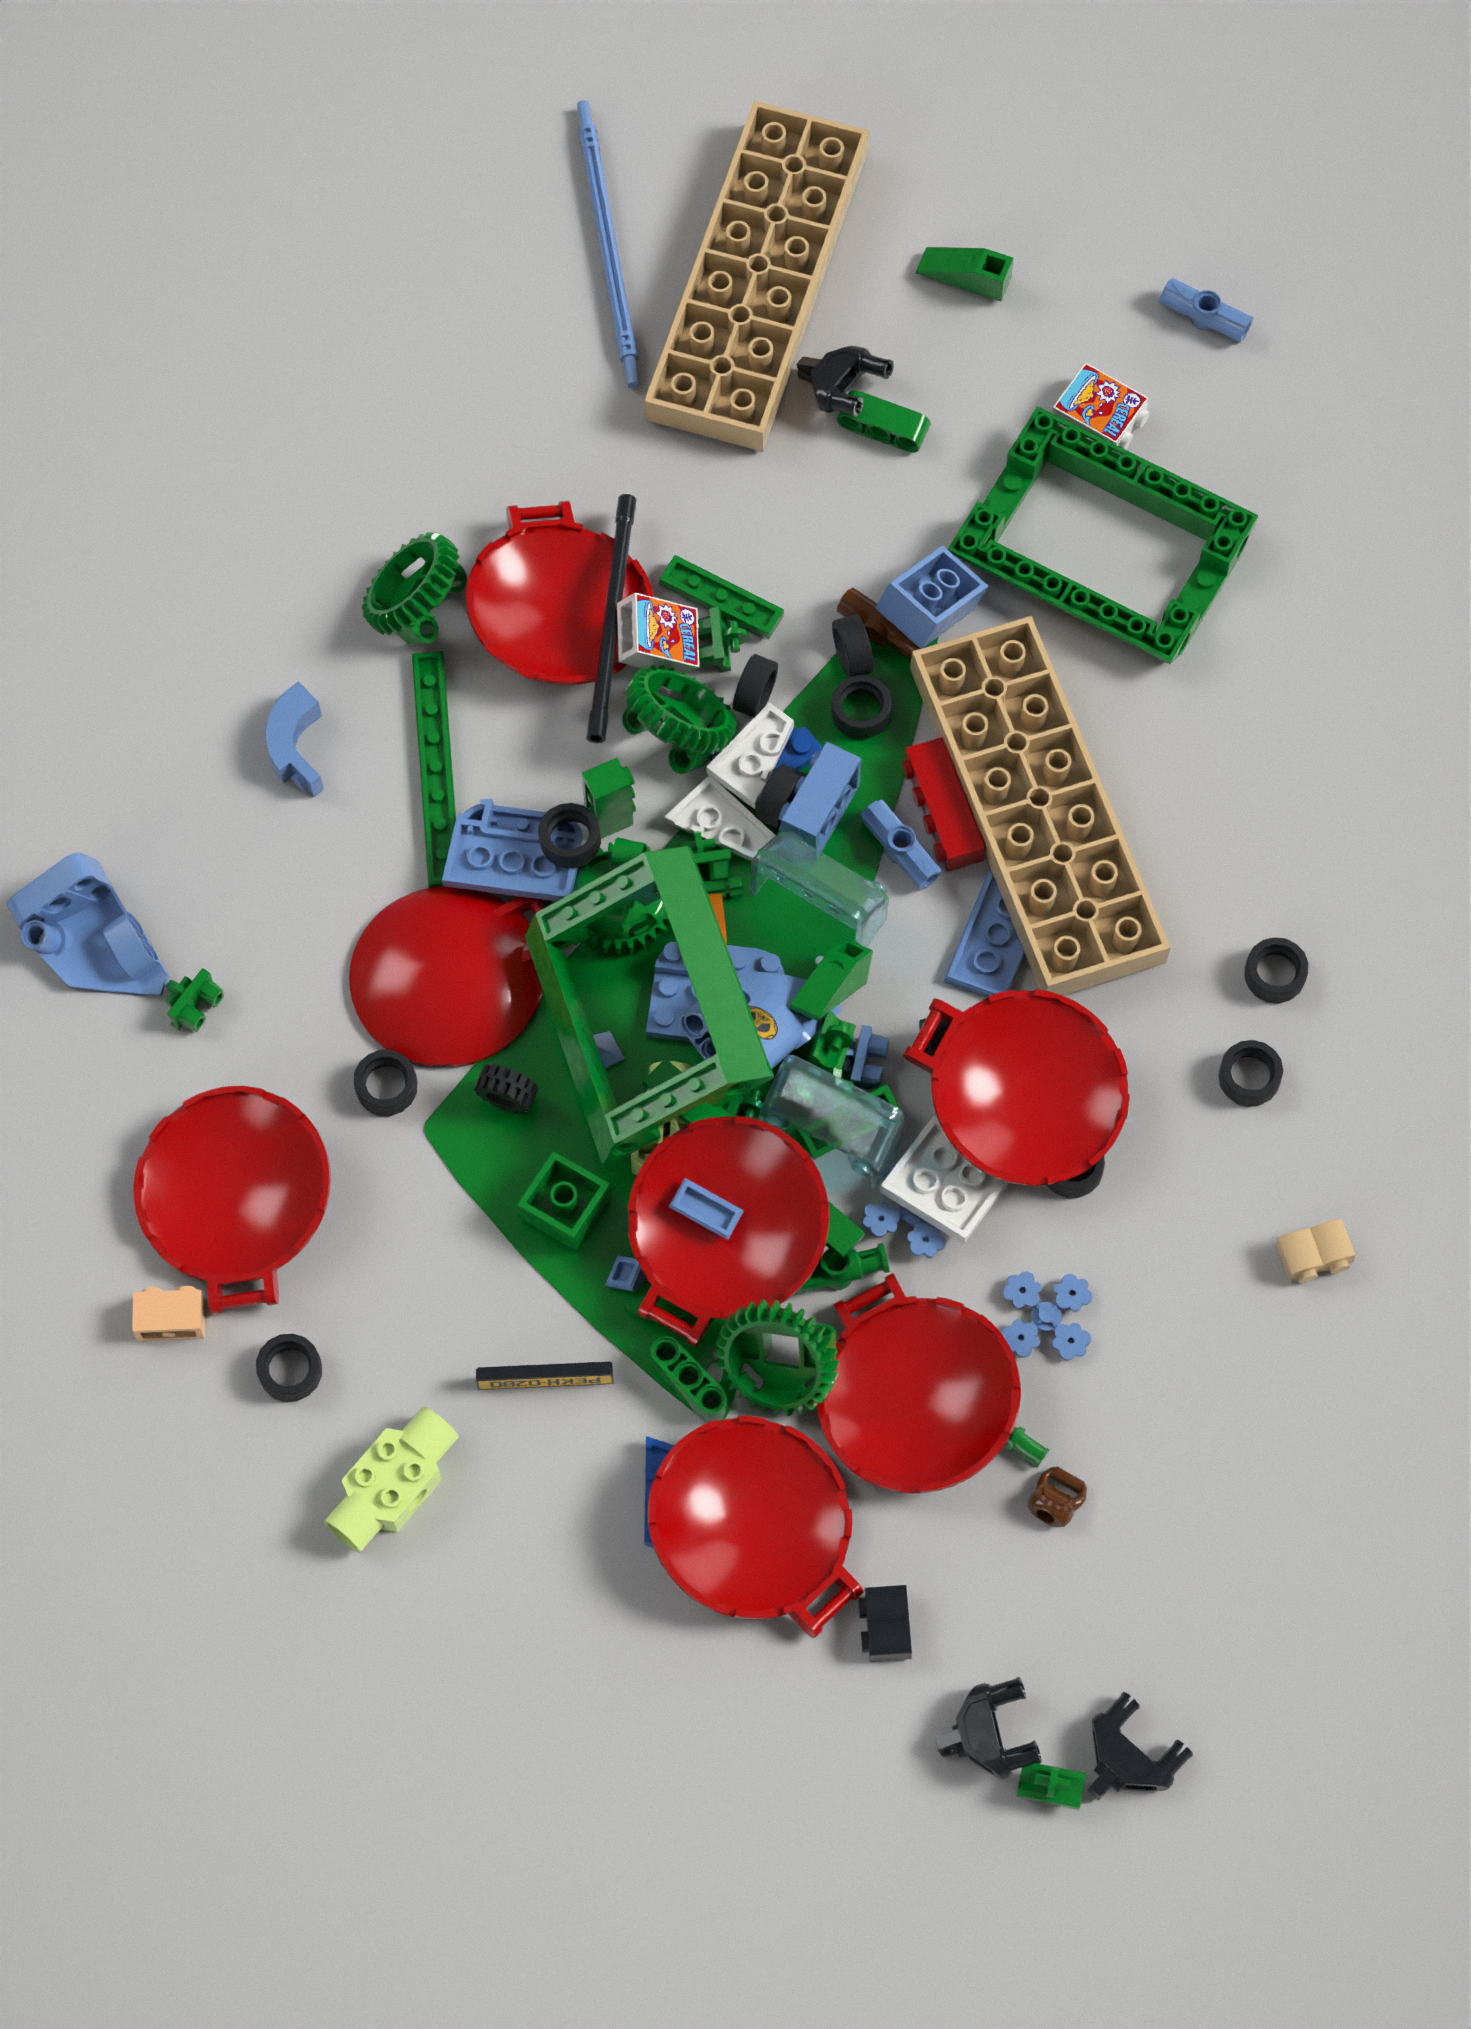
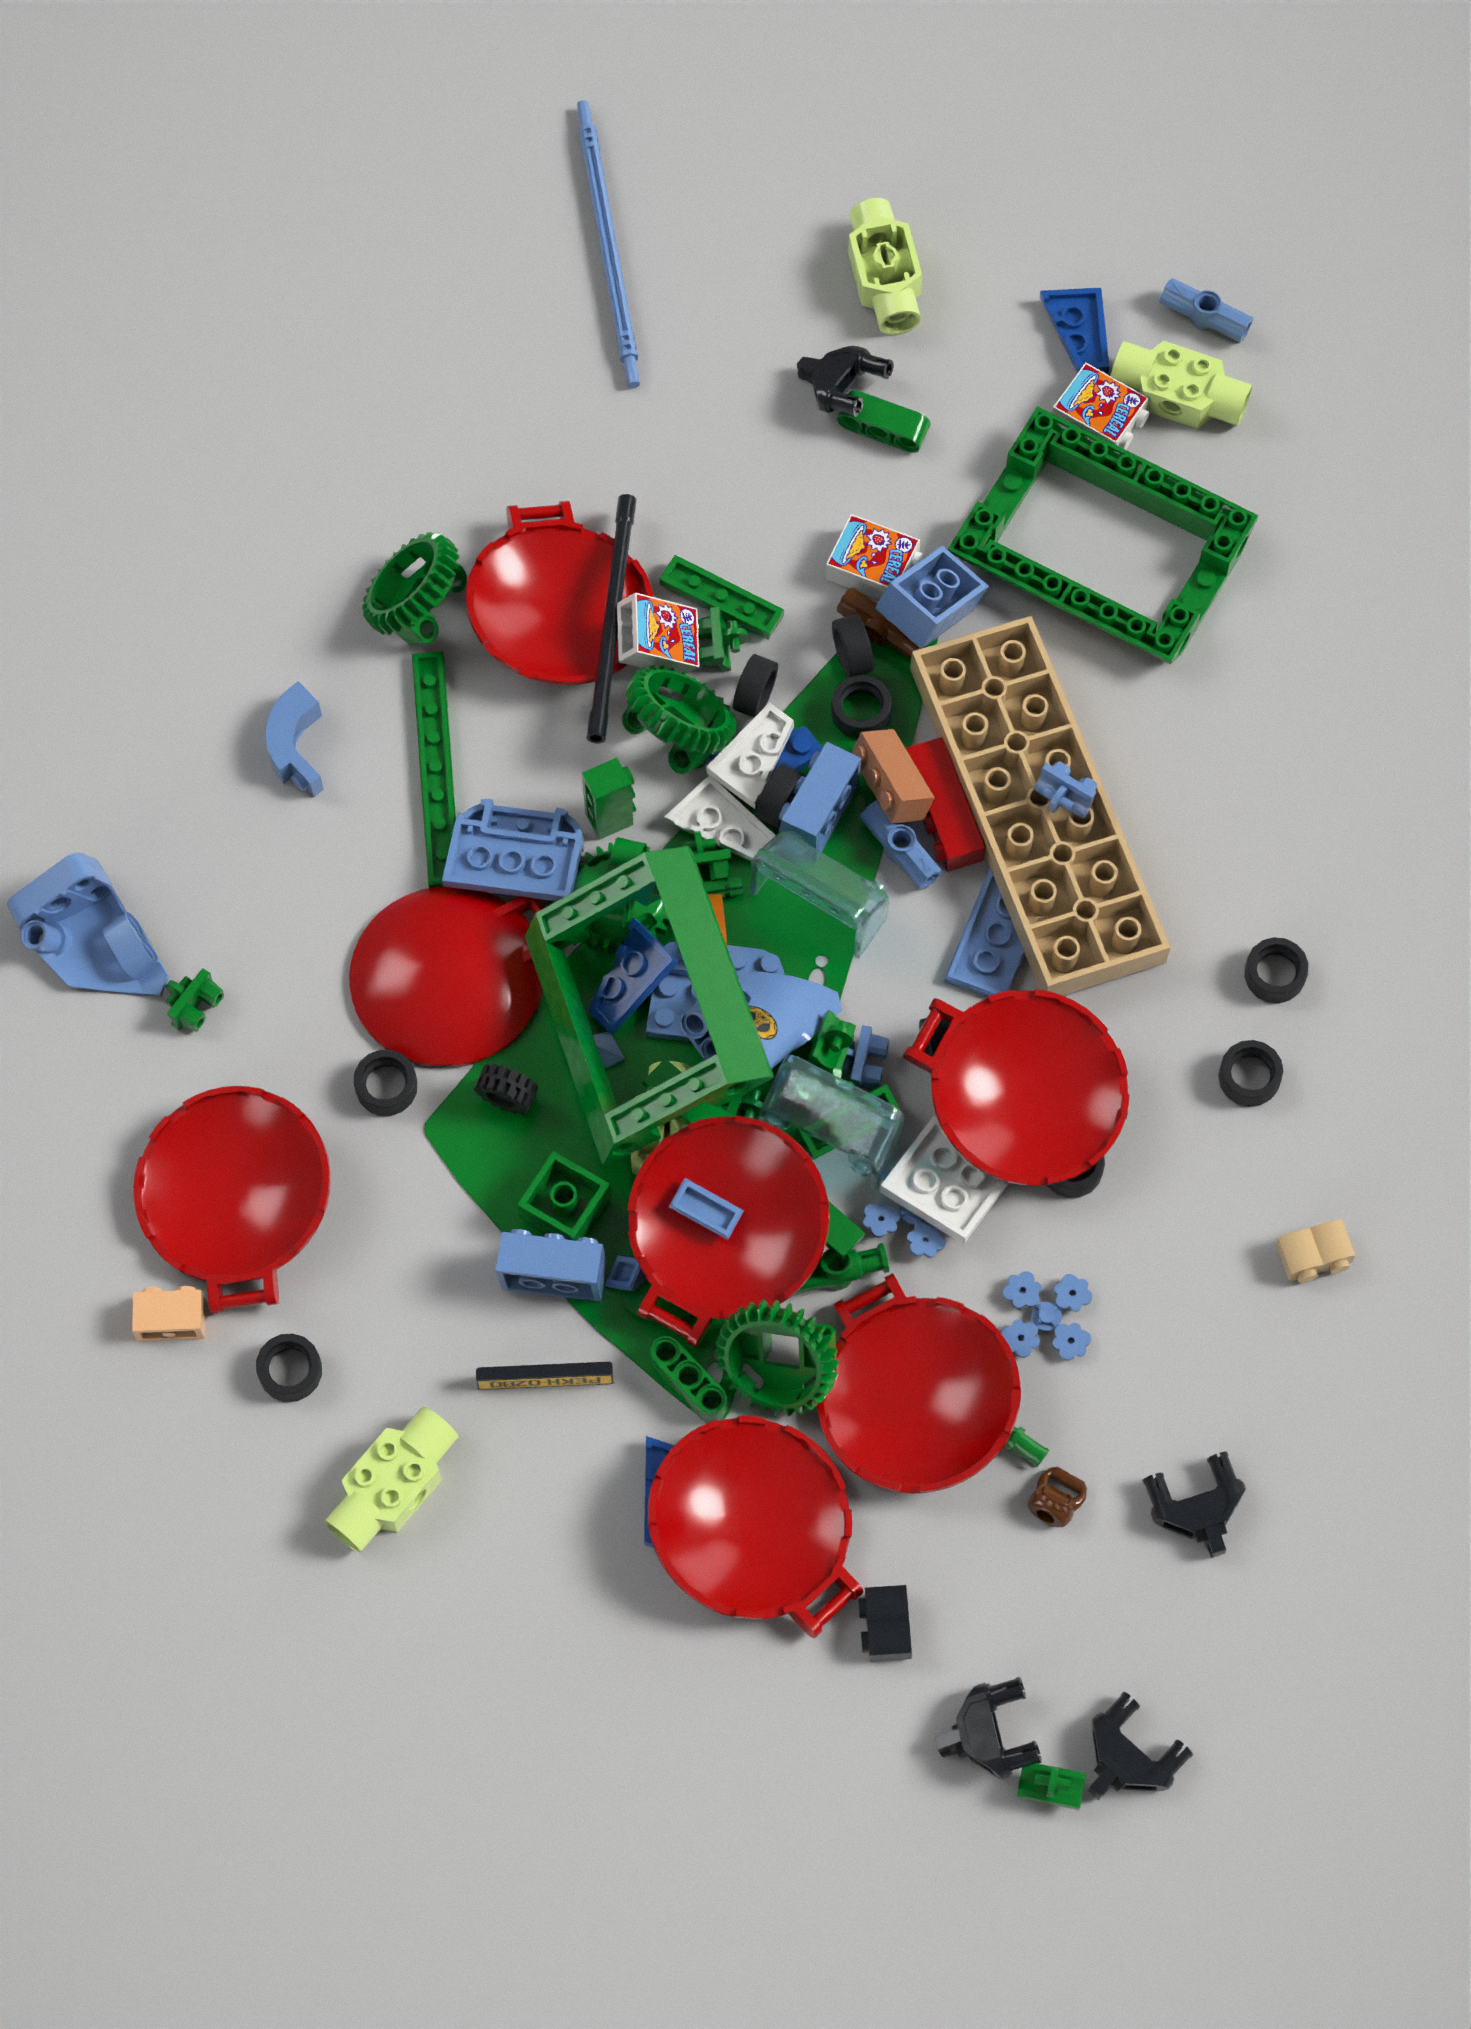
black tyre [538,803,601,868] -> none
tan brick [644,101,869,452] -> none
green slope [789,938,873,1021] -> none
green slope [916,247,1014,302] -> none
none -> medium blue brick [495,1229,607,1302]
none -> blue wing [588,917,679,1034]
none -> brick [826,514,923,600]
none -> yellowish green brick [848,198,922,335]
none -> nougat brick [852,729,935,824]
none -> medium blue hips [1034,761,1097,819]
none -> blue wing [1040,288,1110,373]
none -> yellowish green brick [1110,341,1253,429]
none -> black connector [1142,1451,1246,1558]

